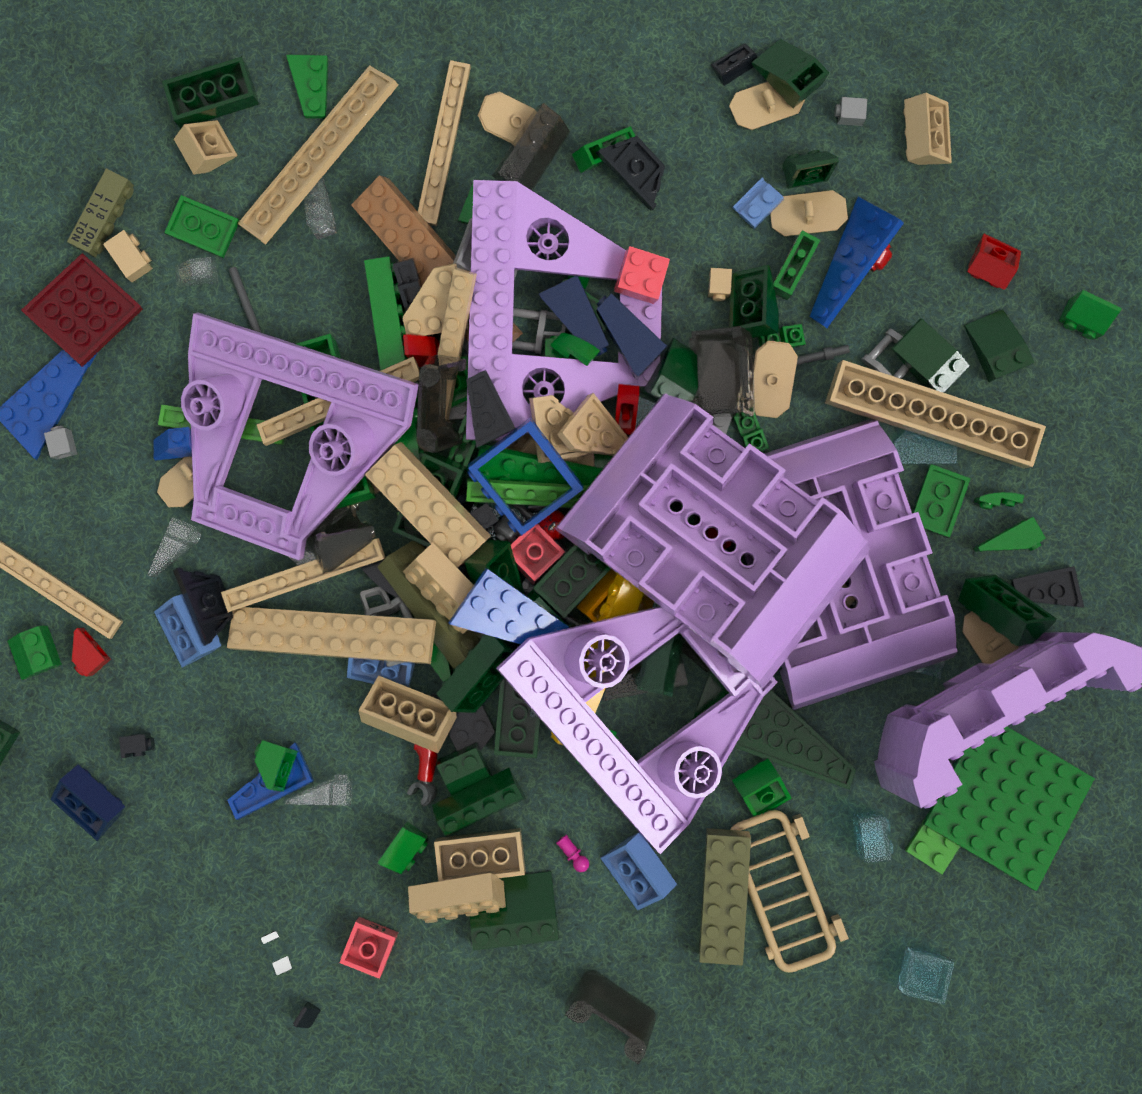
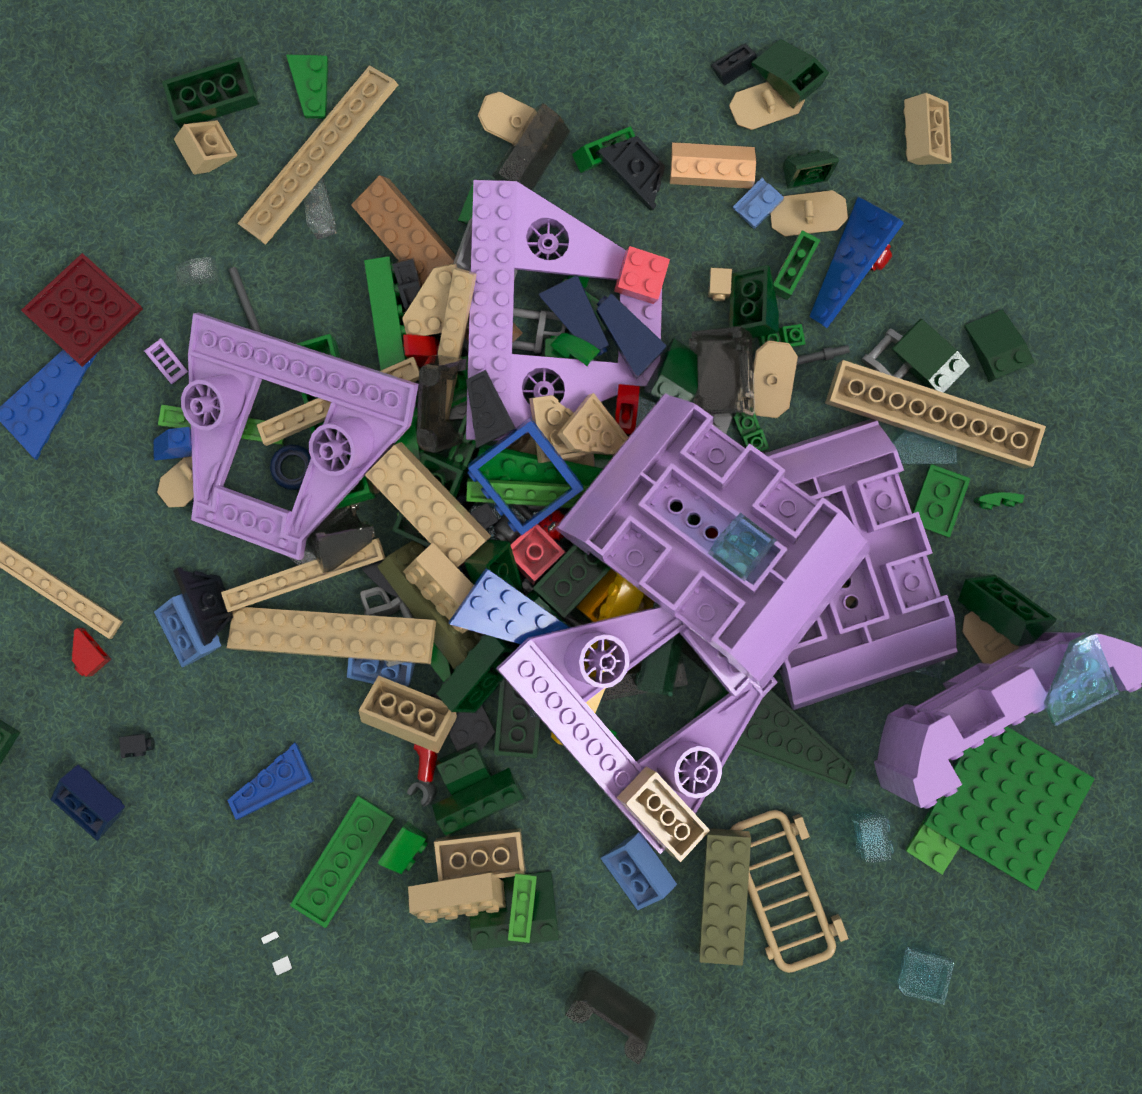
green slope [7,626,62,680] -> none
light grey brick [44,426,77,460] -> none
olive brick [67,168,134,258] -> none
tan brick [103,230,153,282] -> none
clear slope [147,517,201,578] -> none
green plate [164,195,240,259] -> none
green slope [255,740,298,792] -> none
clear slope [285,774,353,806] -> none
black slope [293,1002,321,1028] -> none
coral brick [339,917,399,979] -> none
tan plate [418,60,471,226] -> none
dark pink pin [556,834,589,872] -> none
green slope [732,759,792,817] -> none
light grey brick [834,97,867,126] -> none
red slope [967,233,1021,290] -> none
green slope [973,517,1046,552] -> none
black wing [1010,566,1084,608] -> none
green slope [1059,290,1122,340] -> none
none -> lavender slope [145,338,188,384]
none -> dark blue wheel [270,444,311,490]
none -> green plate [290,795,395,928]
none -> bright green plate [508,873,537,943]
none -> tan brick [617,767,710,862]
none -> light nougat slope [670,142,756,189]
none -> clear light blue brick [708,512,777,581]
none -> clear light blue plate [1044,631,1119,726]

